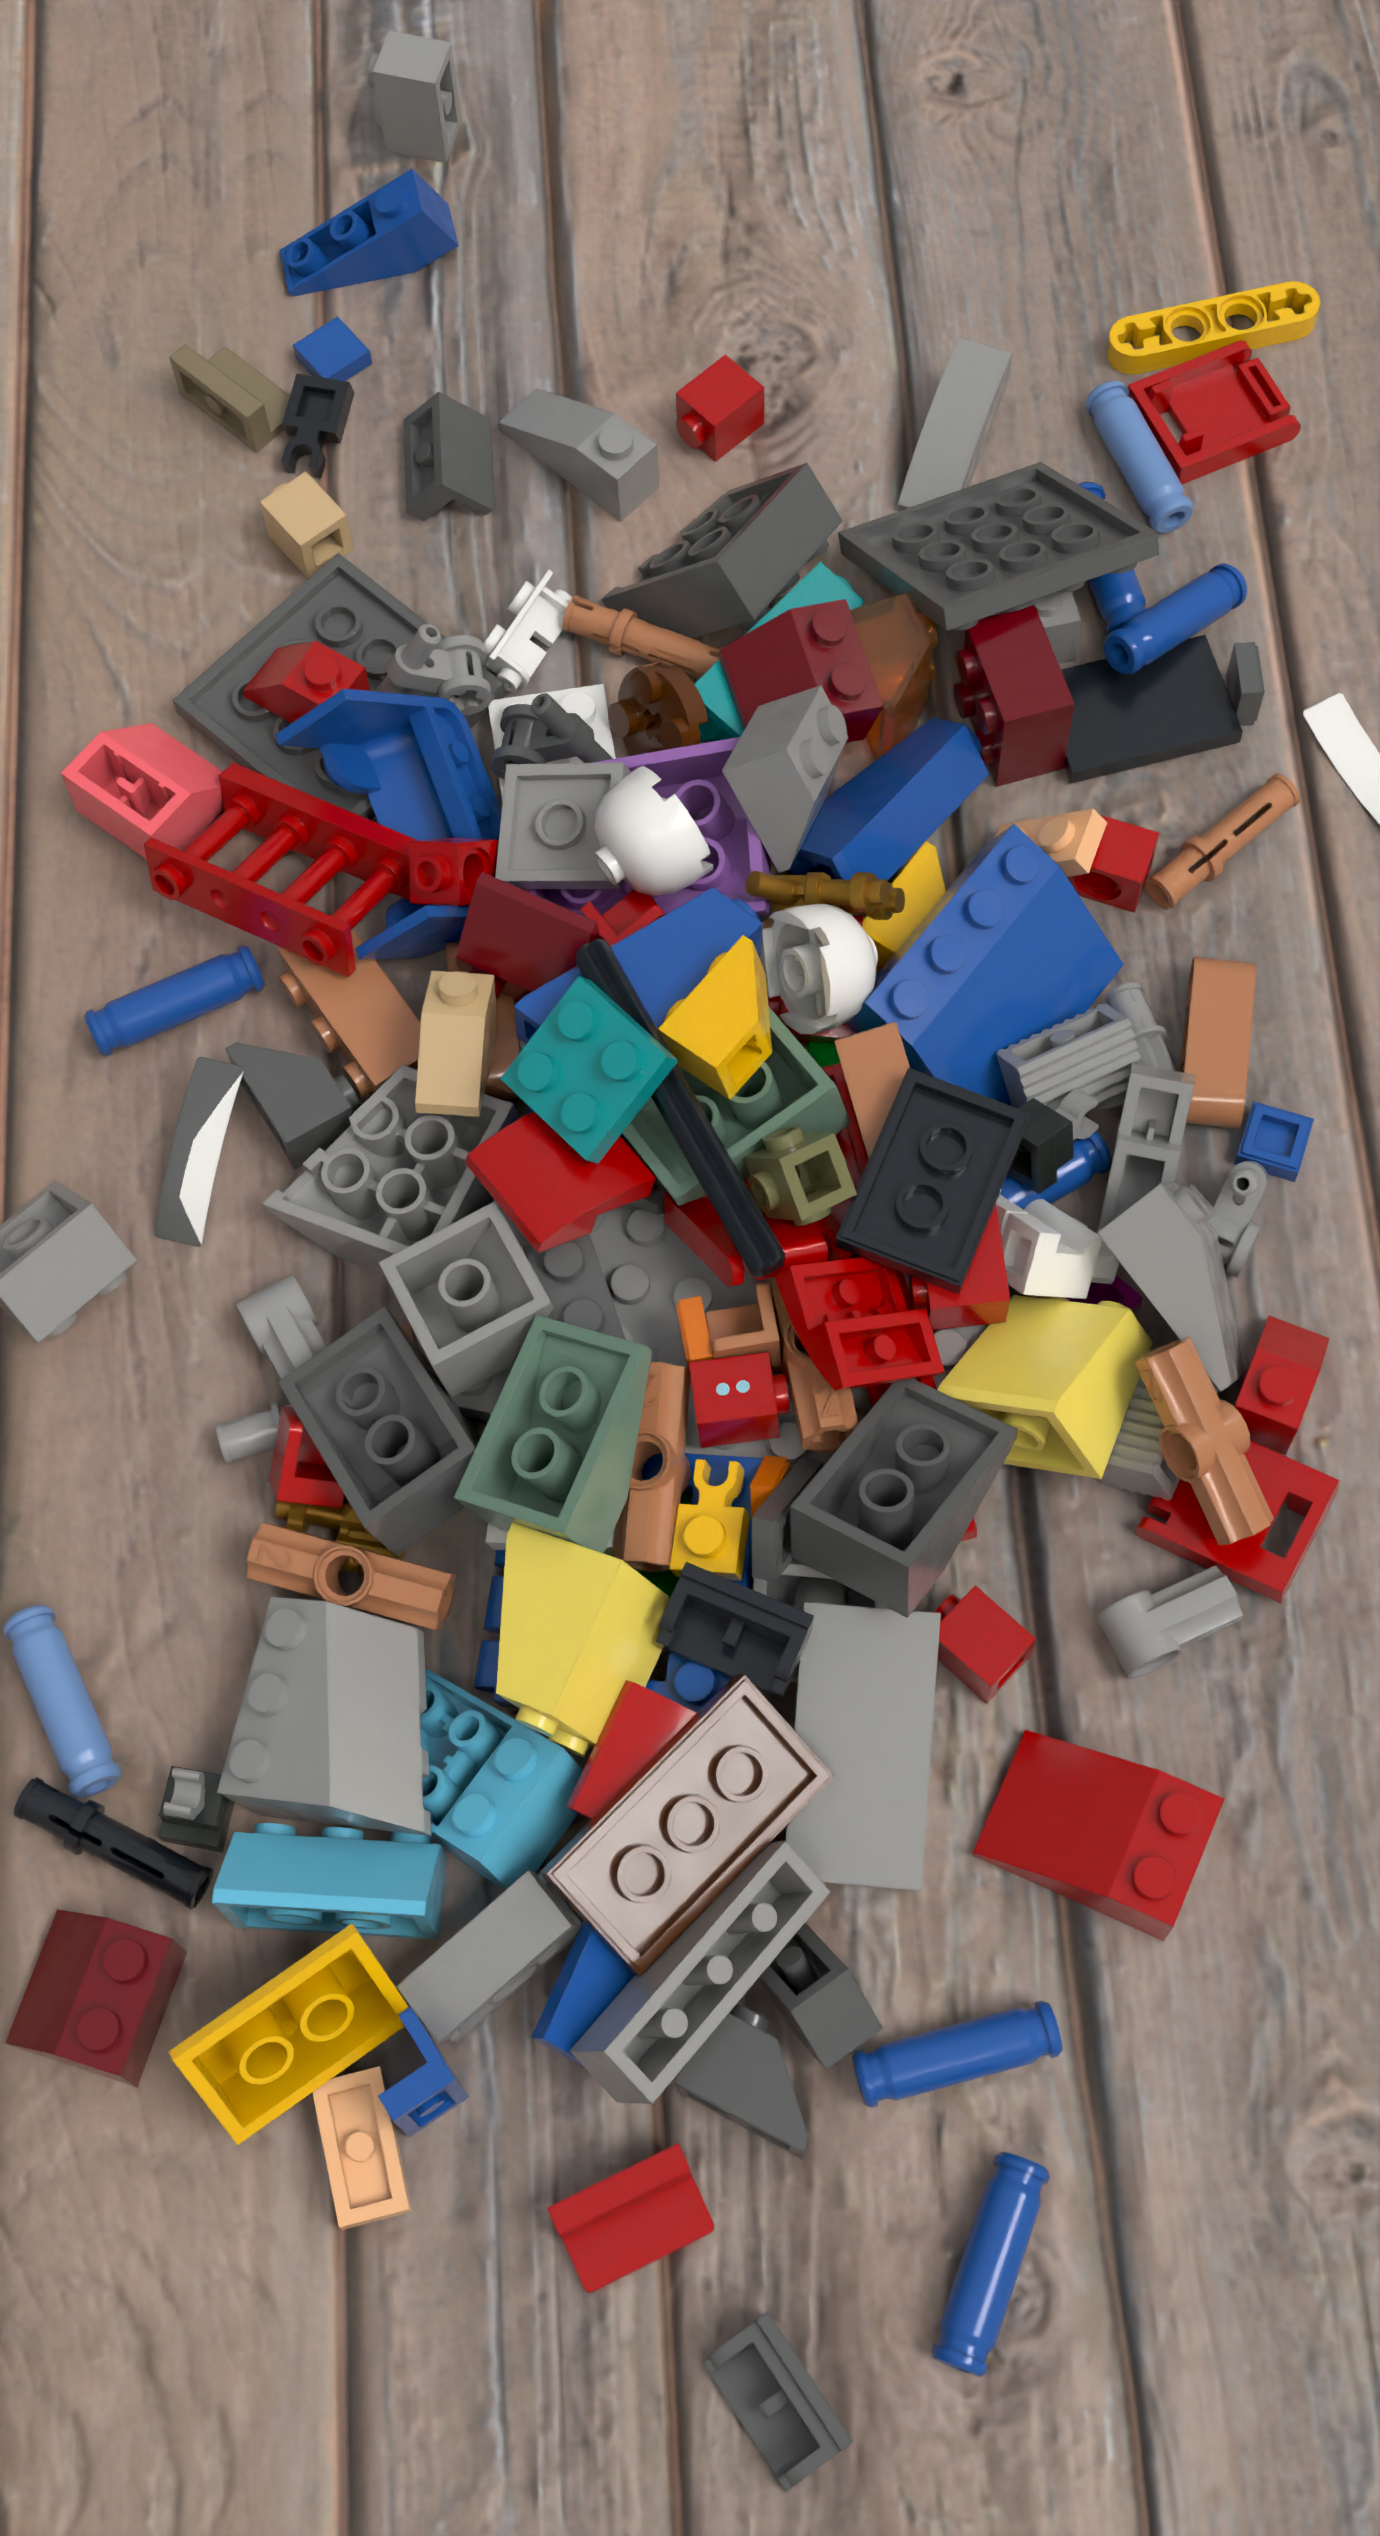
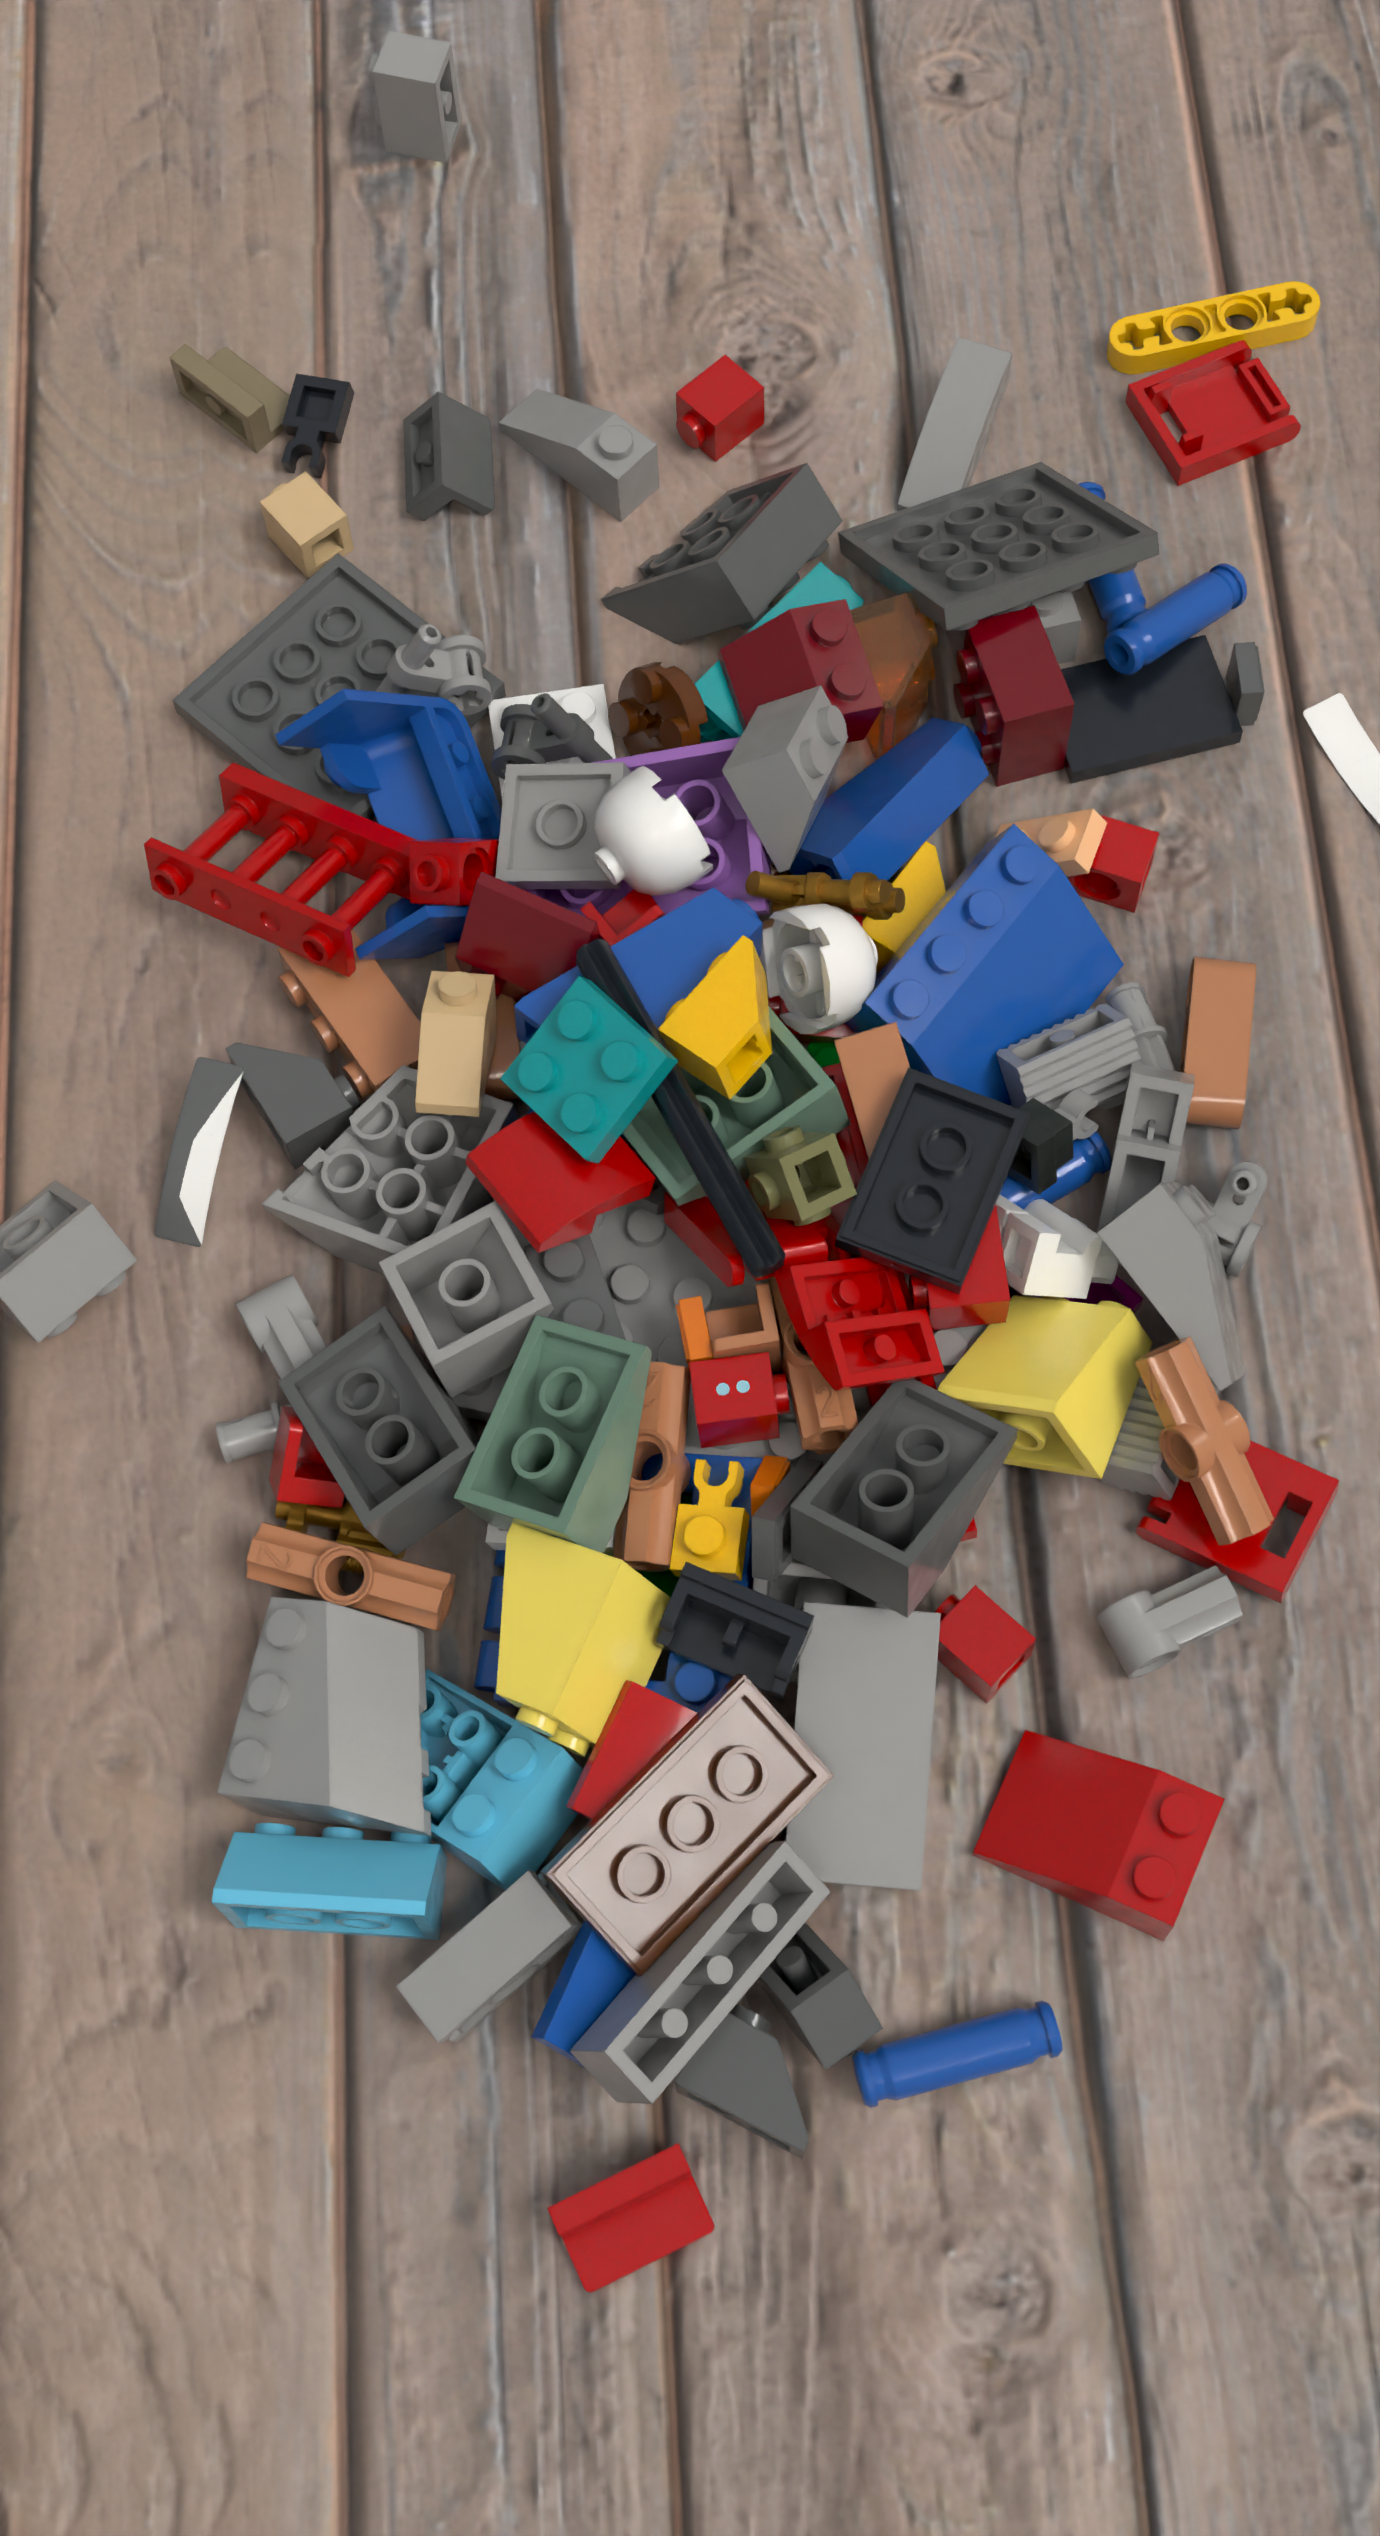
medium blue axle [3,1605,122,1798] -> none
dark red slope [5,1909,187,2087] -> none
black pin [14,1777,214,1910] -> none
coral slope [61,723,224,860] -> none
blue axle [84,945,265,1056] -> none
pearl dark grey piece [159,1766,235,1853] -> none
yellow slope [168,1923,409,2145] -> none
red slope [243,641,371,723] -> none
blue slope [279,169,459,297] -> none
blue tile [293,316,372,381] -> none
light nougat plate [312,2066,412,2230] -> none
blue panel [378,2006,469,2137] -> none
white hinge [483,570,572,692] -> none
nougat pin [562,595,720,679] -> none
dark grey hinge [702,2311,853,2492] -> none
blue axle [931,2152,1050,2377] -> none
medium blue axle [1085,380,1193,533] -> none
nougat pin [1145,773,1300,910] -> none
blue tile [1234,1101,1314,1182] -> none
red slope [1234,1315,1330,1455] -> none

